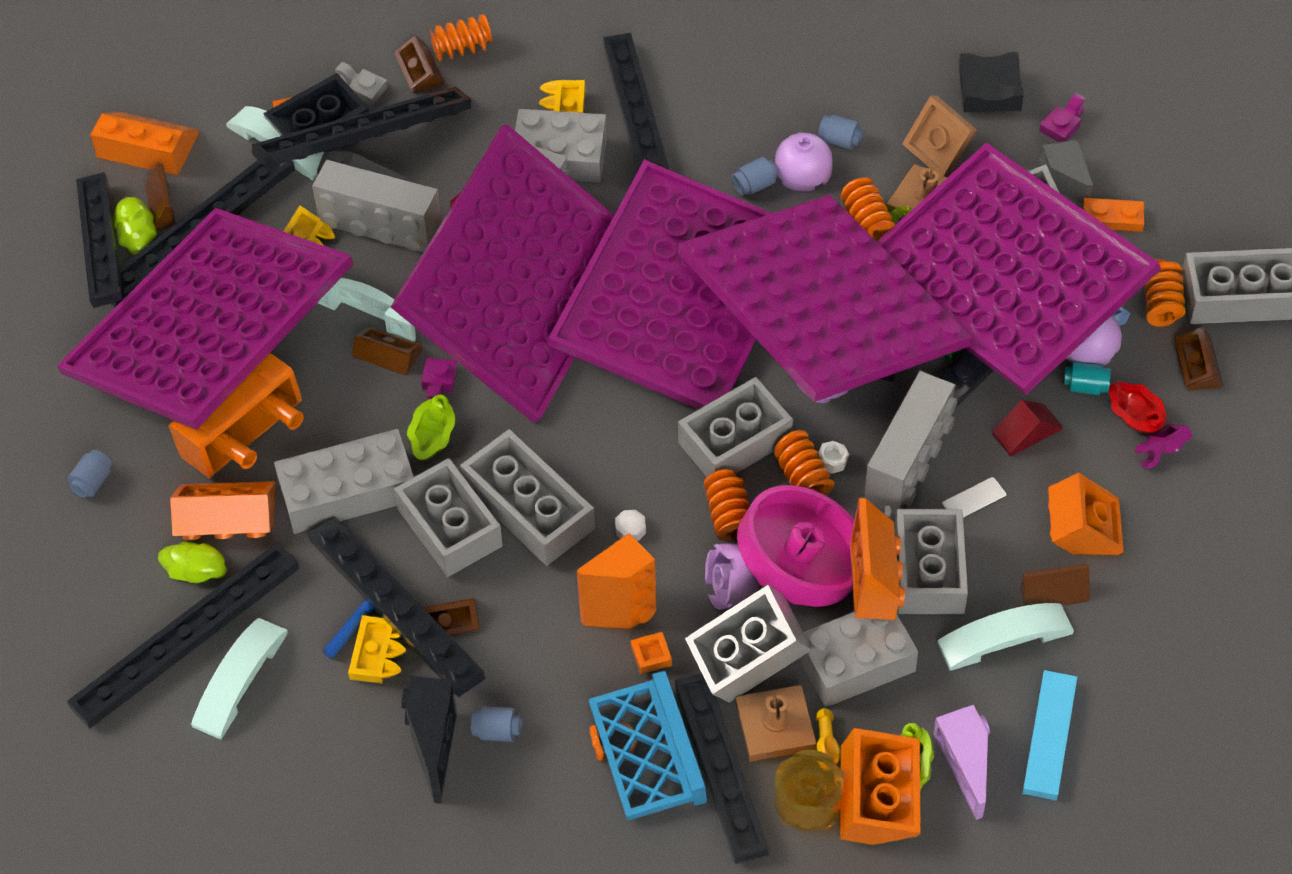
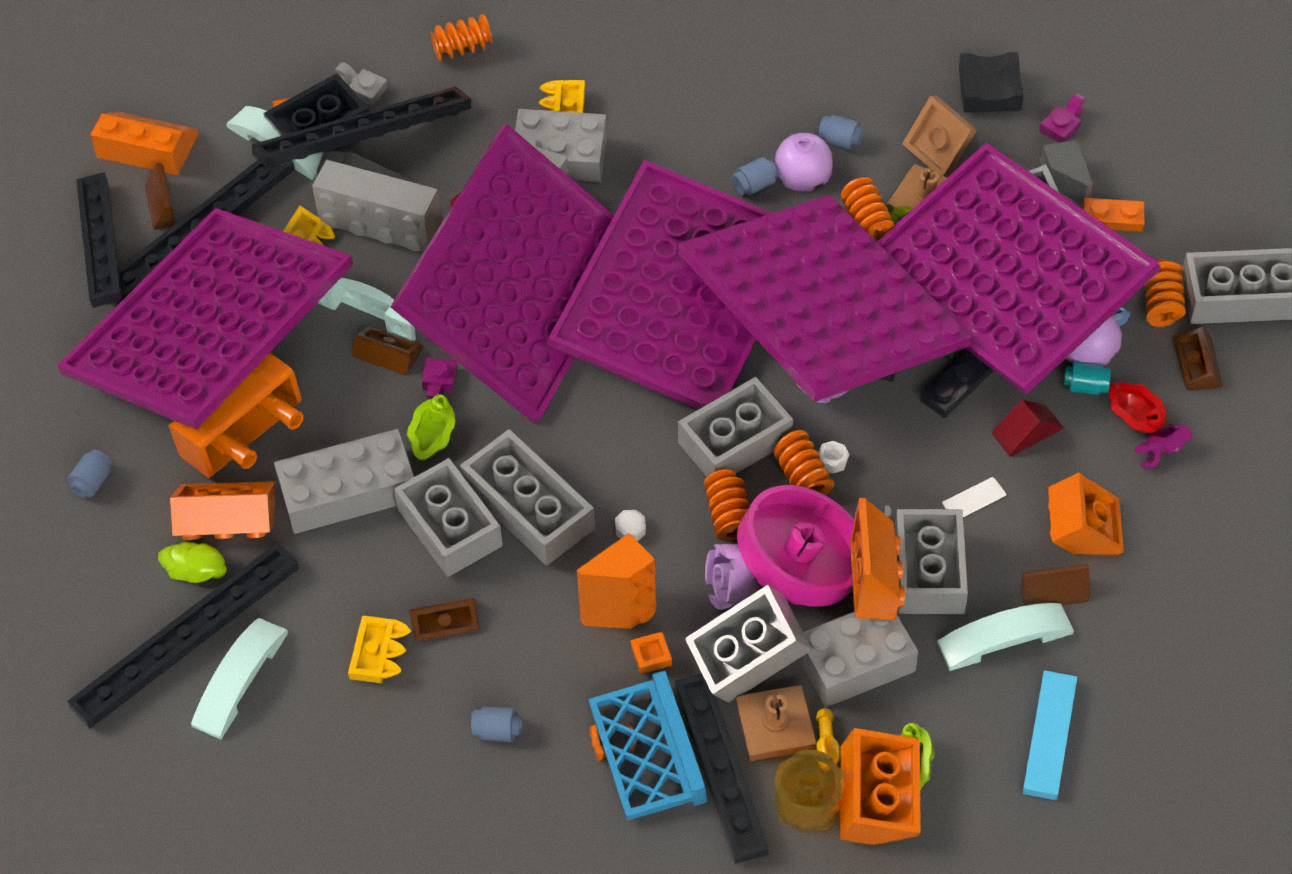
lime arm [113,197,157,256] -> none
black plate [308,517,486,698] -> none
blue piece [323,600,374,659] -> none
reddish brown slope [394,36,445,93] -> none
black slope [401,676,457,803] -> none
black plate [603,33,669,171] -> none
light grey brick [864,371,957,514] -> none
lavender slope [934,705,990,820] -> none

